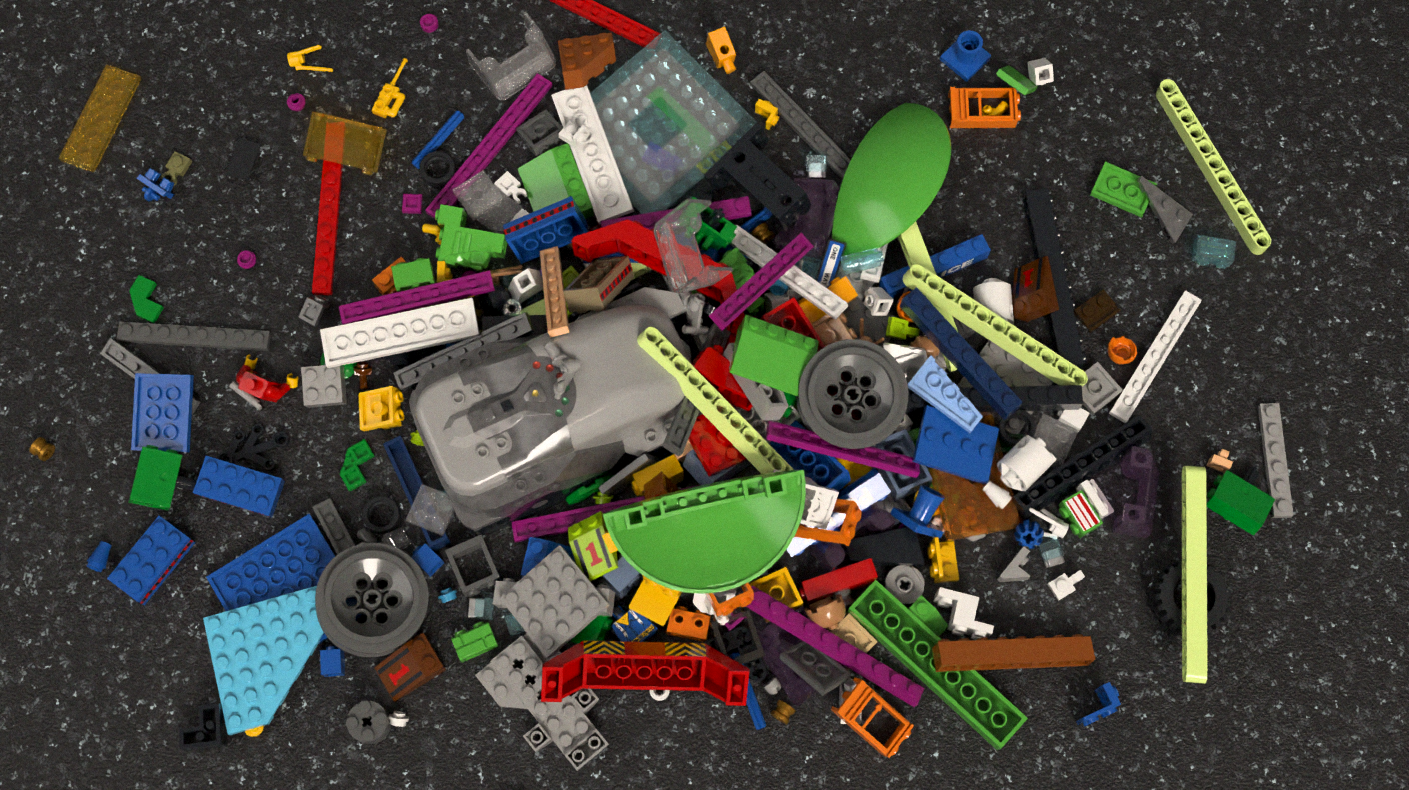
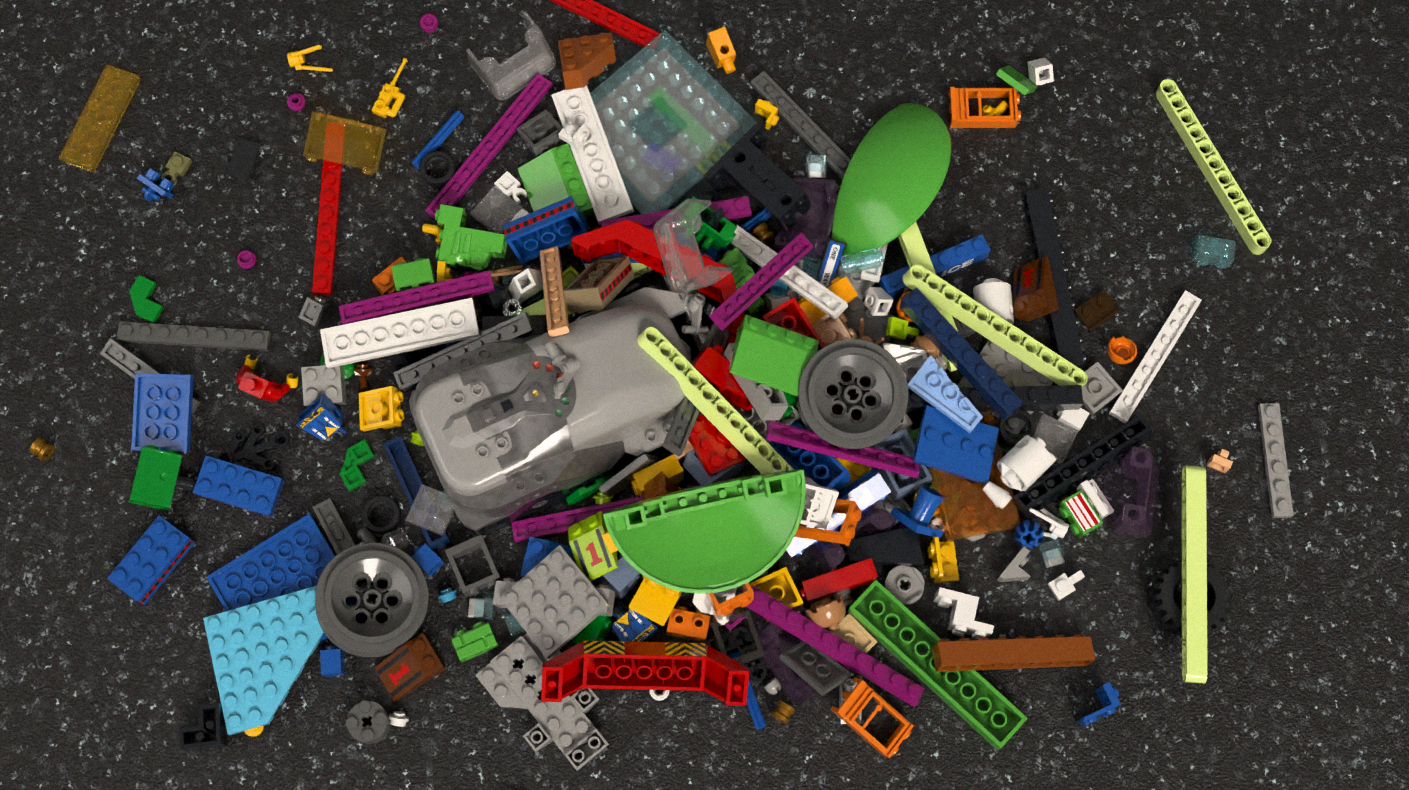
blue cone [87,541,112,572] -> none
light grey wheel [229,381,262,410] -> none
magenta tile [402,194,423,214] -> none
clear plate [452,170,504,221] -> none
bright green slope [909,595,949,637] -> none
blue plant [940,30,991,82] -> none
bright green plate [1090,162,1157,217] -> none
flat silver wing [1137,176,1193,244] -> none
green piece [1206,467,1275,536] -> none
none -> blue torso [296,393,346,440]

